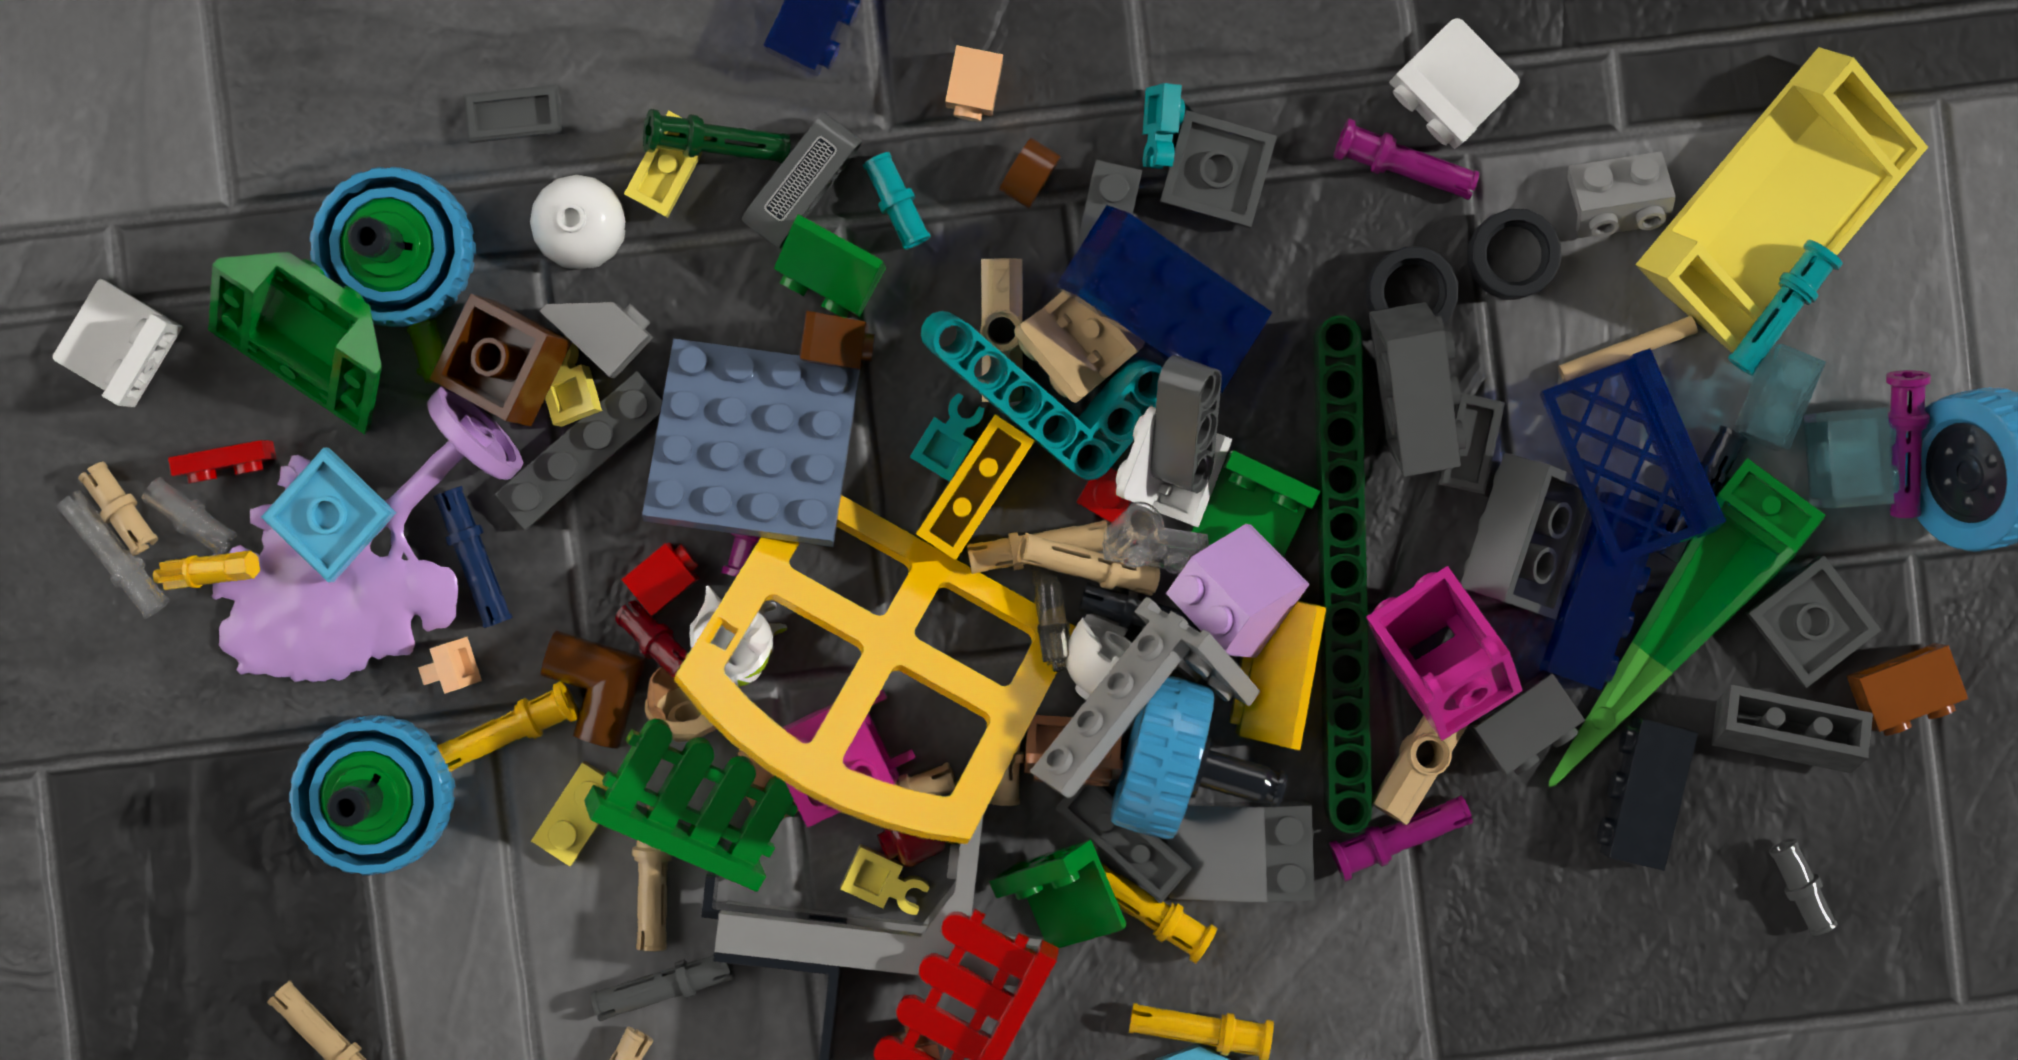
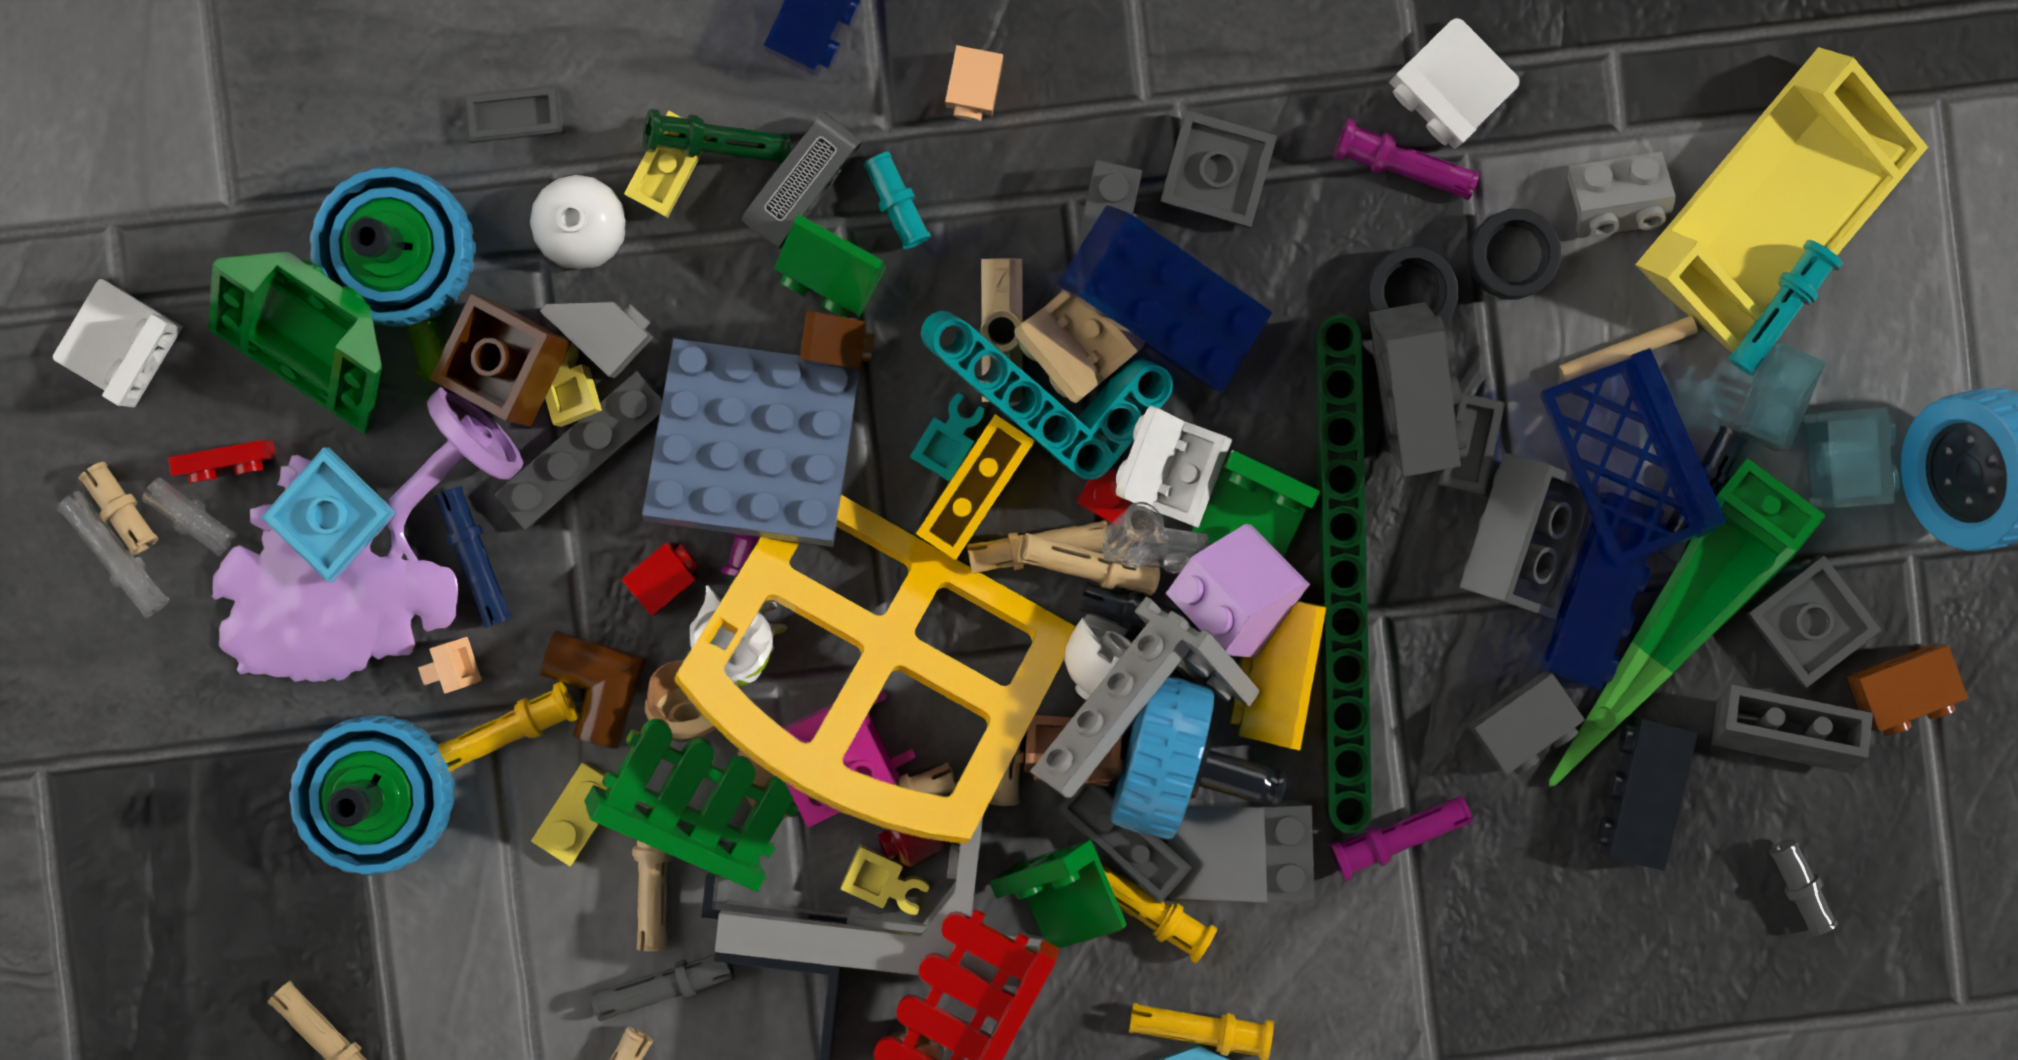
yellow piece [152,550,260,590] -> none
dark red pin [615,600,689,680] -> none
reddish brown piece [999,138,1061,209] -> none
clear smoke piece [1031,565,1070,672] -> none
teal plate [1142,83,1185,169] -> none
dark grey beam [1151,355,1222,493] -> none
dark pink container [1366,566,1523,741] -> none
tan piece [1372,715,1468,825] -> none
magenta pin [1885,370,1931,518] -> none

